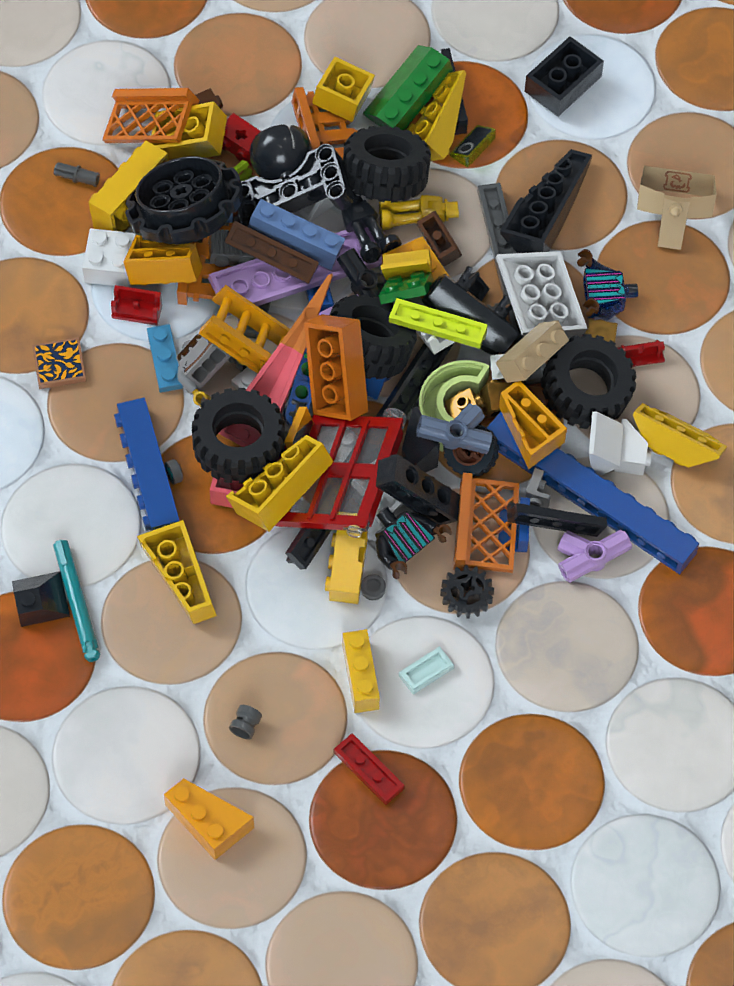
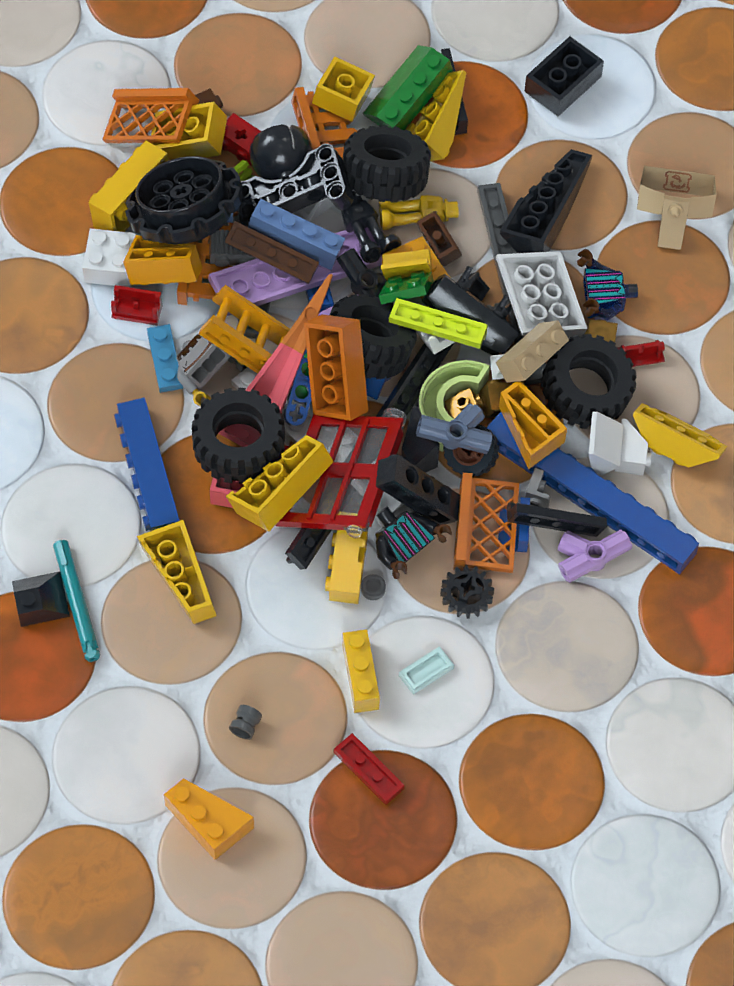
tile [32,338,86,389] -> none
dark grey axle [54,162,100,187] -> none
dark grey tile [164,459,183,485] -> none
light orange tile [285,407,314,449] -> none
slope [450,125,496,167] -> none

